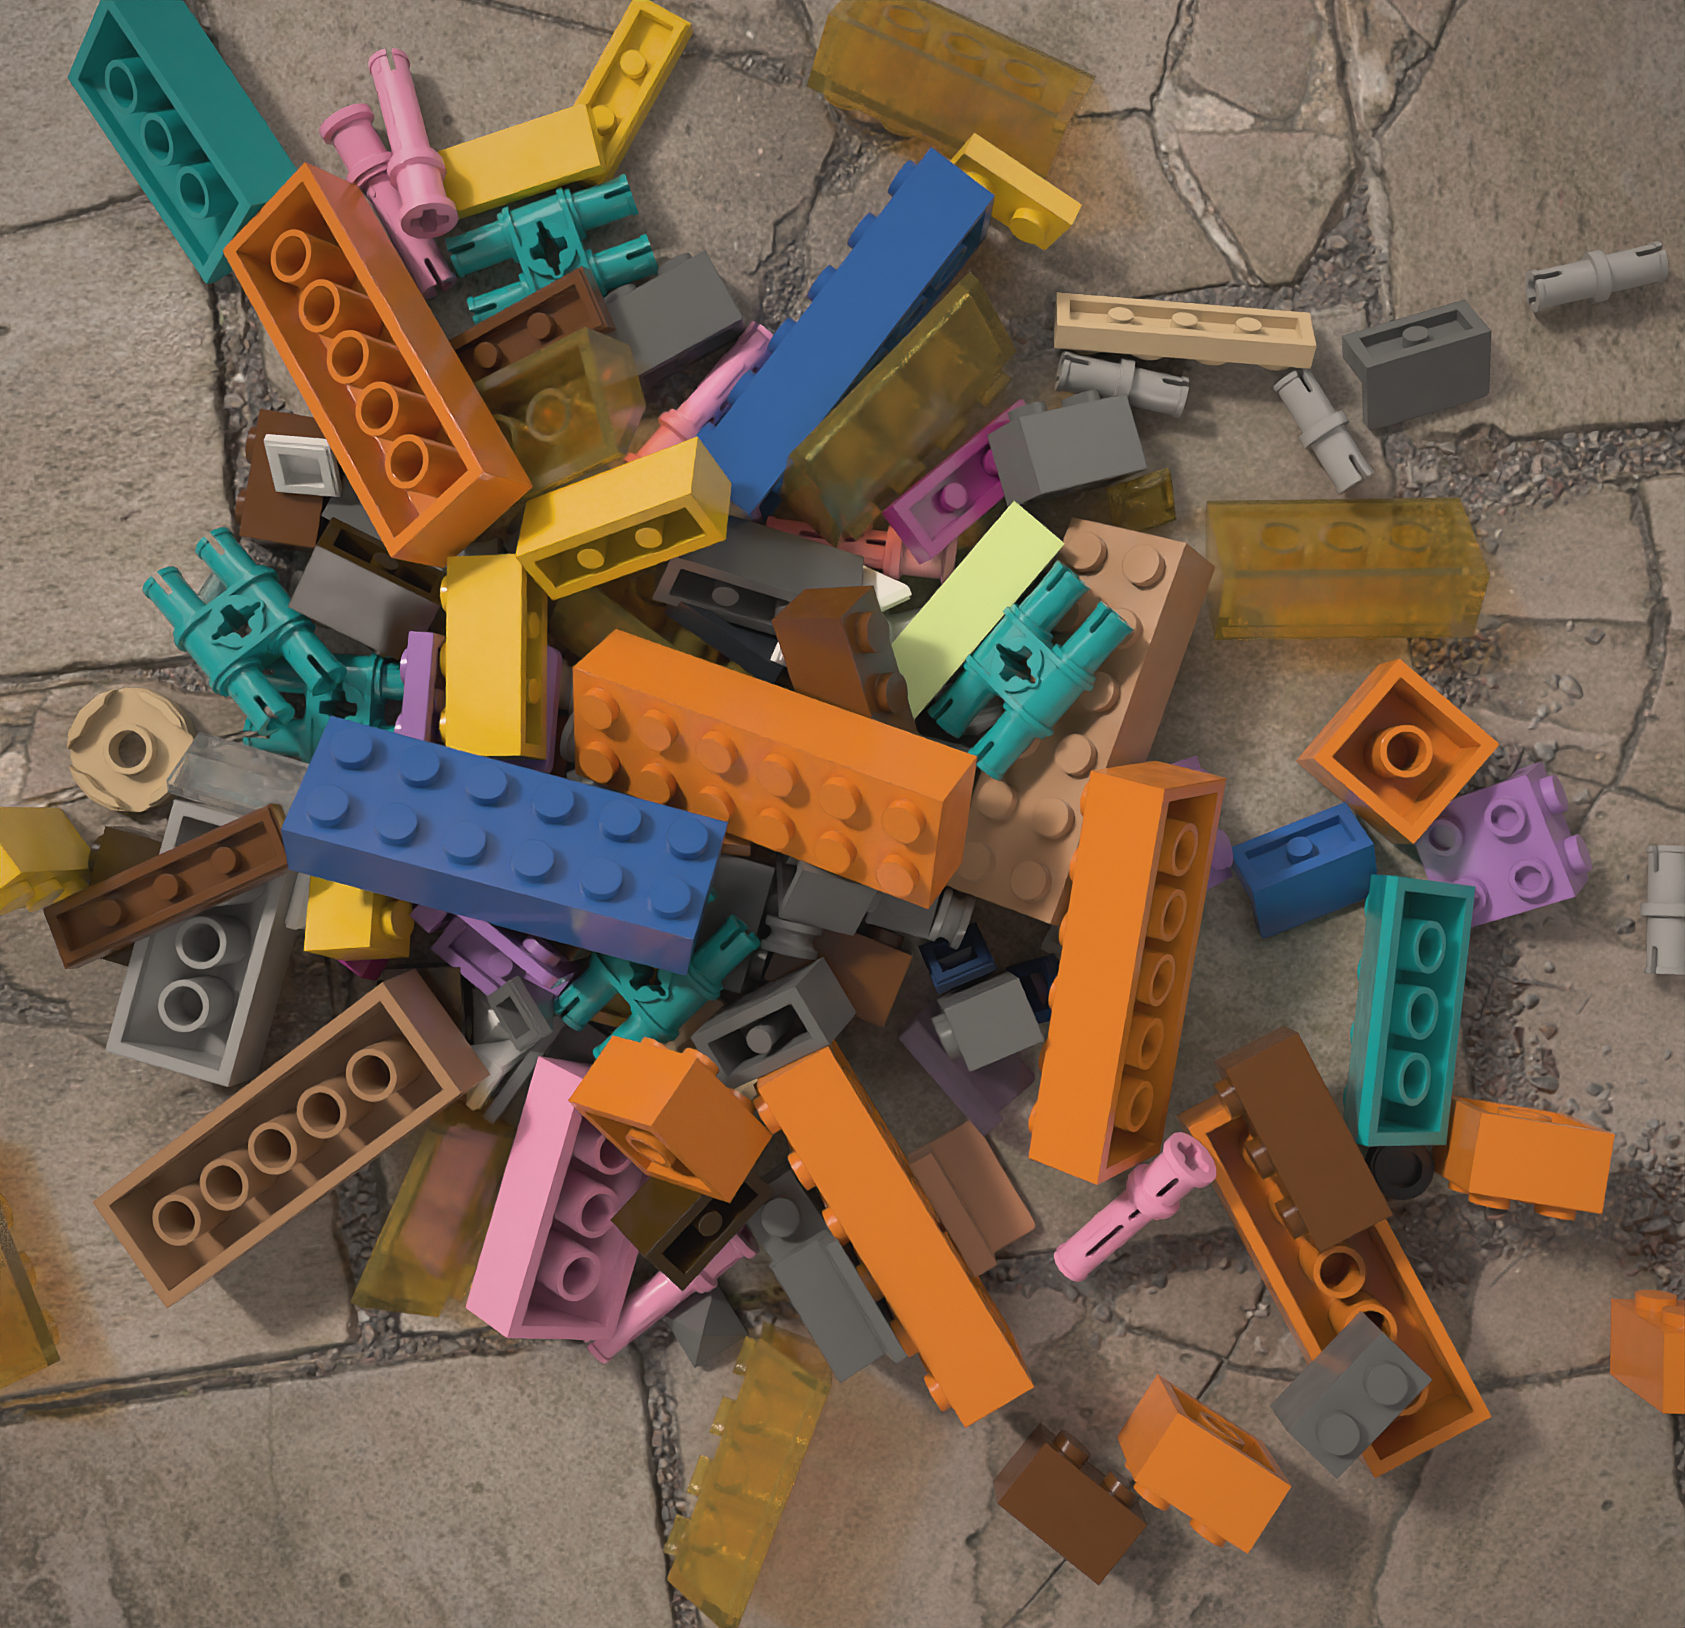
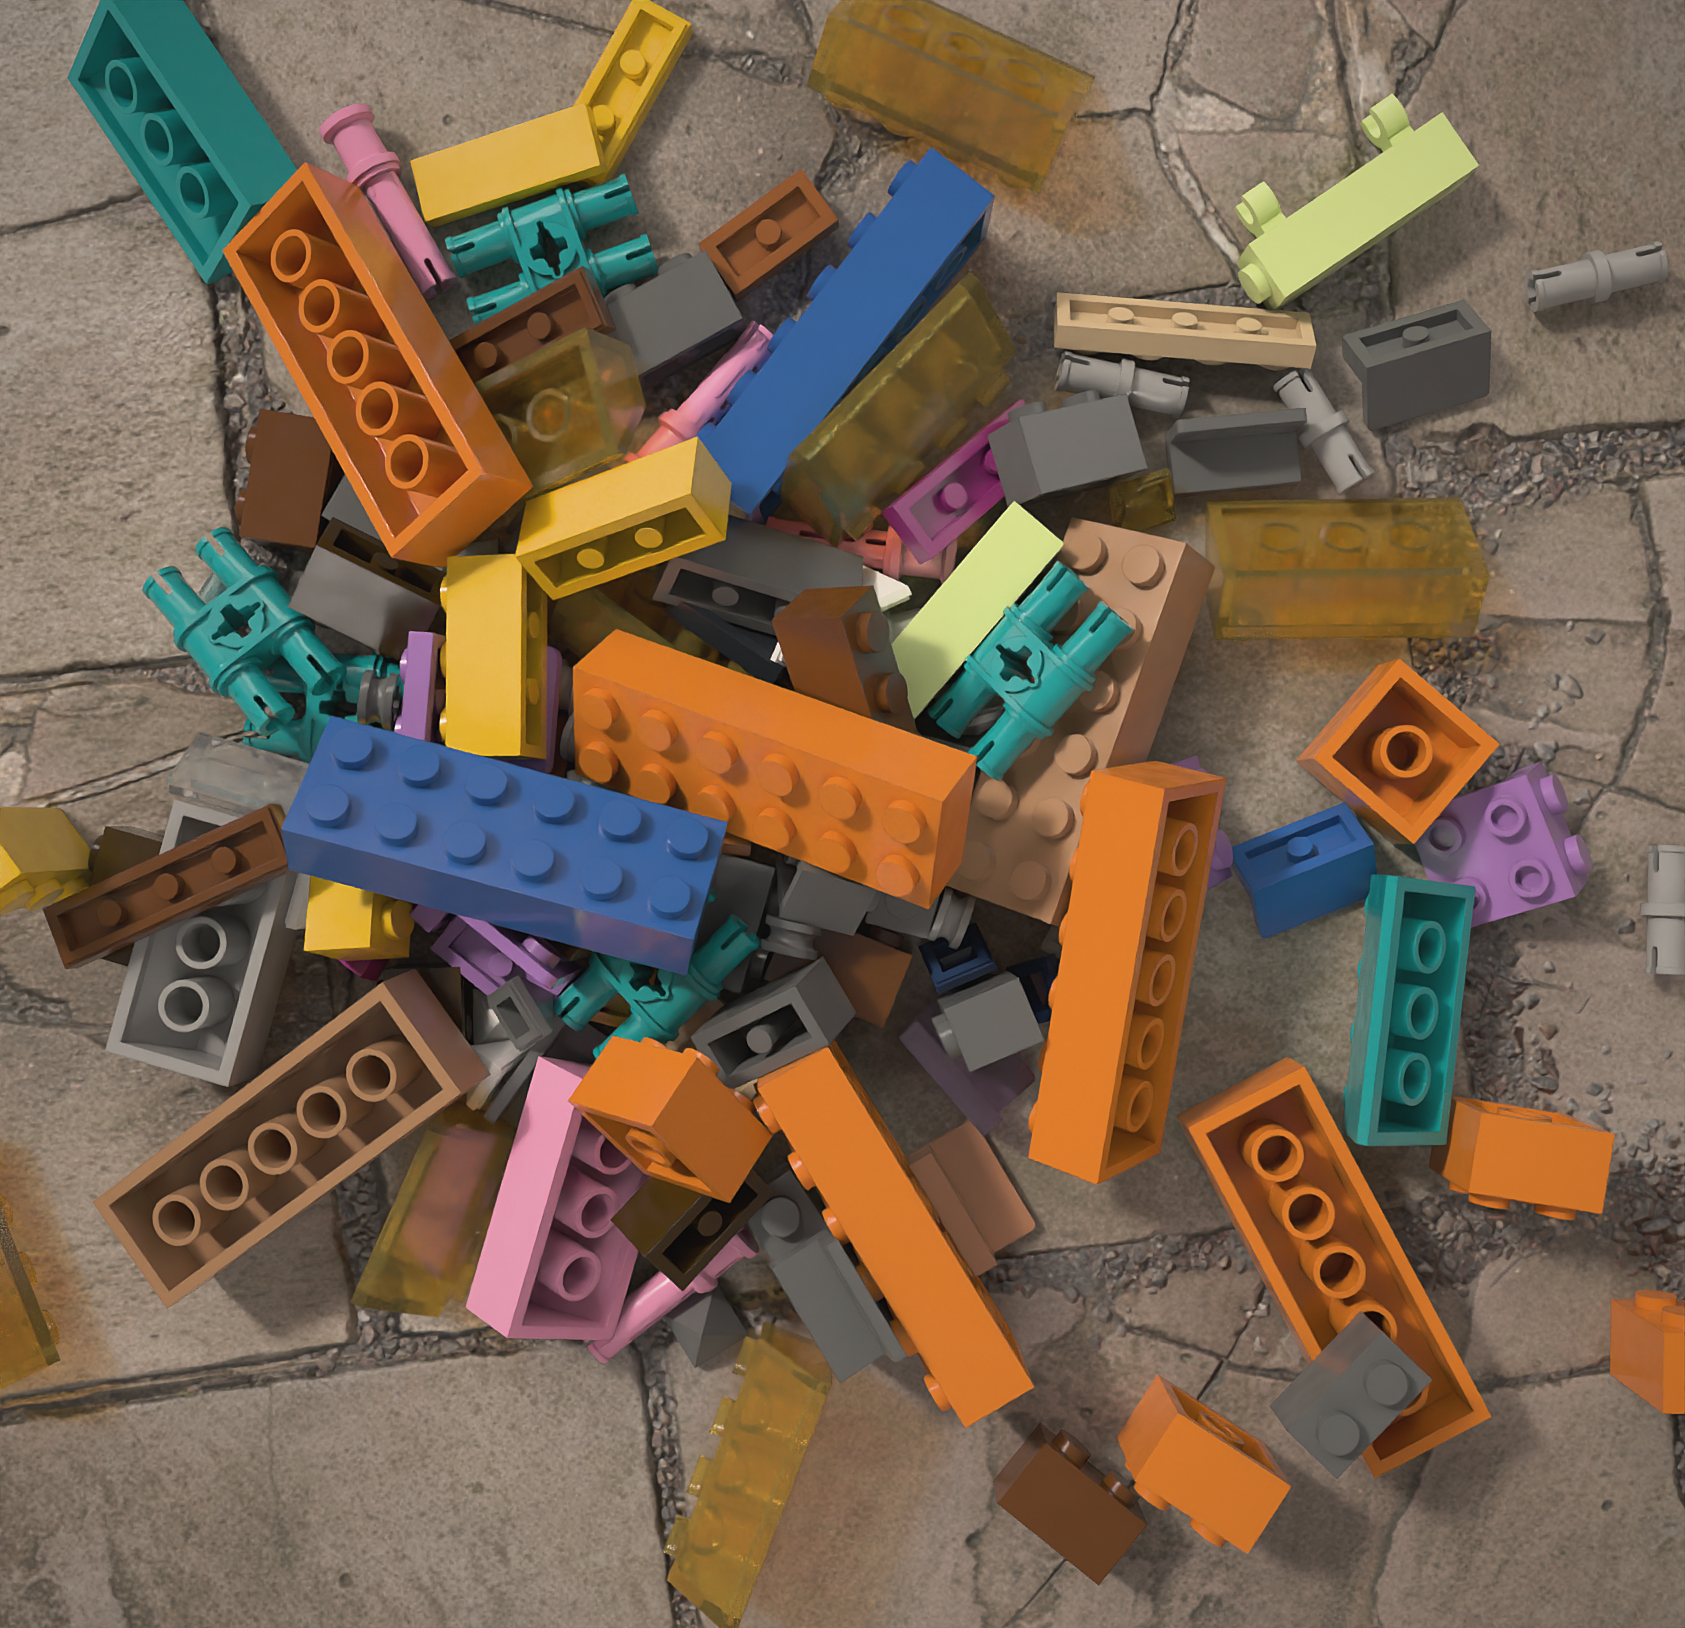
tan tile [67,687,199,812] -> none
white slope [264,434,343,497] -> none
bright pink pin [368,48,459,239] -> none
yellow plate [950,133,1082,251] -> none
bright pink pin [1054,1132,1216,1282] -> none
reddish brown brick [1213,1025,1393,1253] -> none
black tile [1365,1145,1434,1200] -> none
none -> dark grey bush [357,669,402,731]
none -> dark orange plate [698,169,839,302]
none -> dark grey panel [1165,408,1307,498]
none -> yellowish green brick [1234,94,1479,310]

